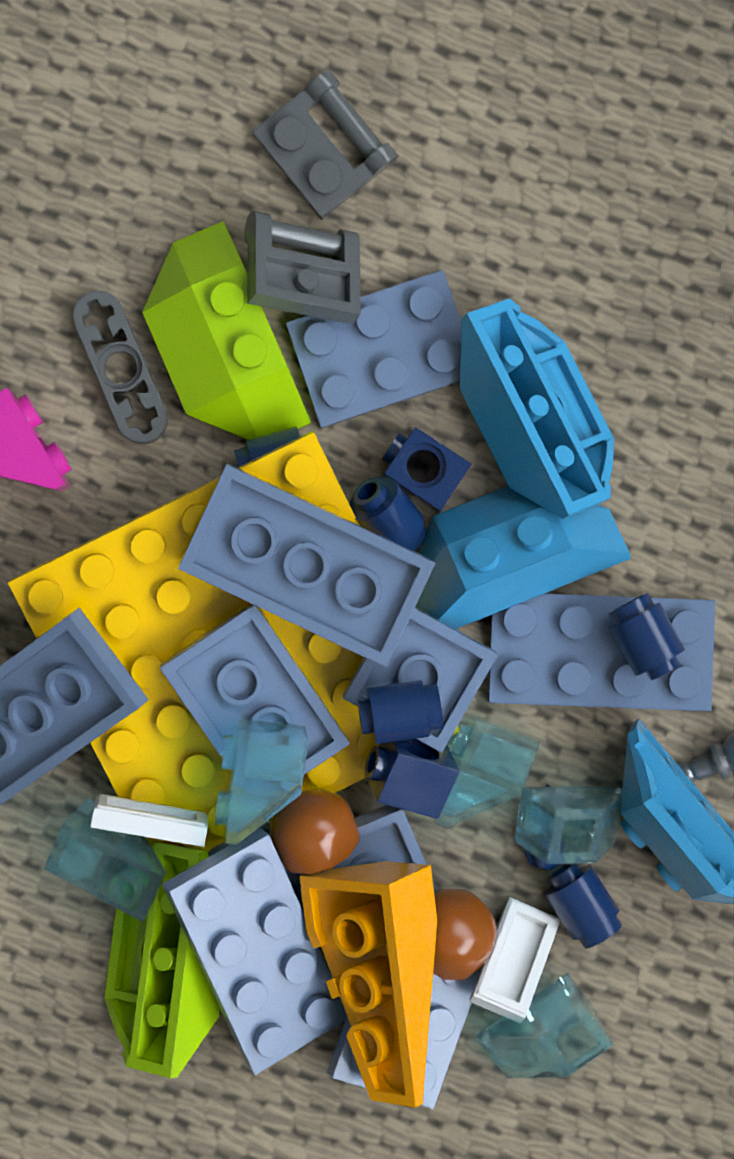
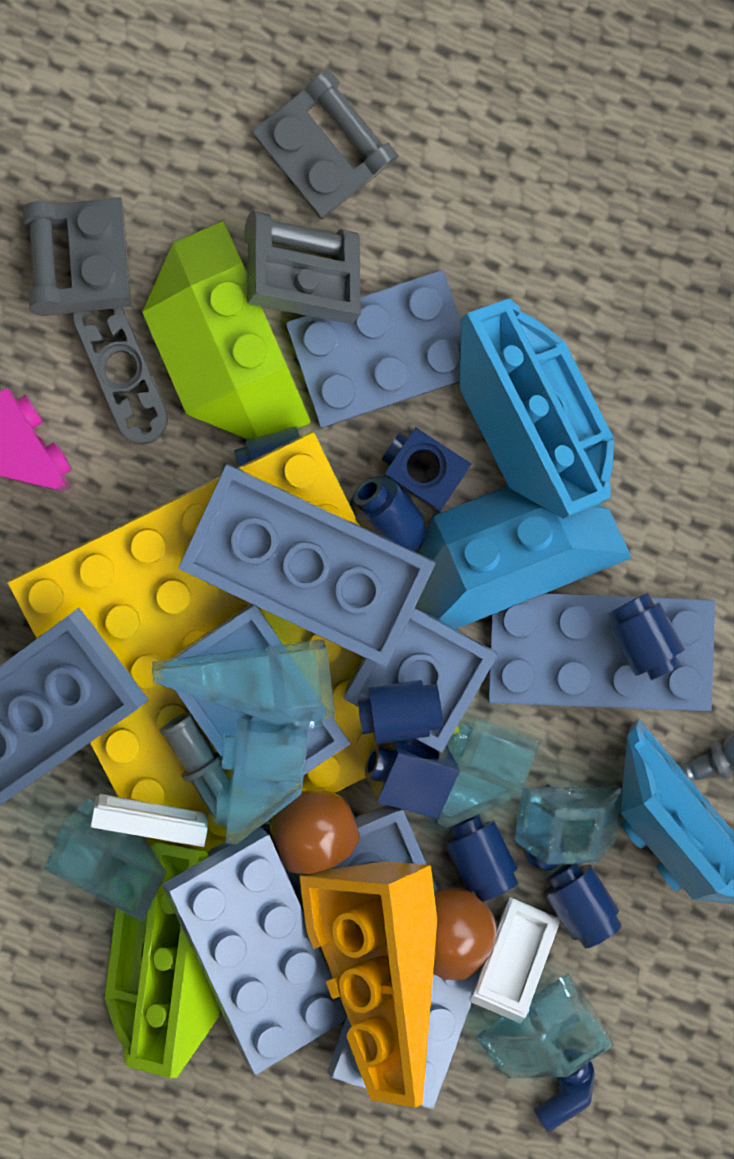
none -> dark grey plate [23,197,132,316]
none -> clear light blue slope [152,639,335,730]
none -> dark grey axle [159,712,243,822]
none -> dark blue brick [444,815,518,902]
none -> dark blue arm [534,1053,595,1133]

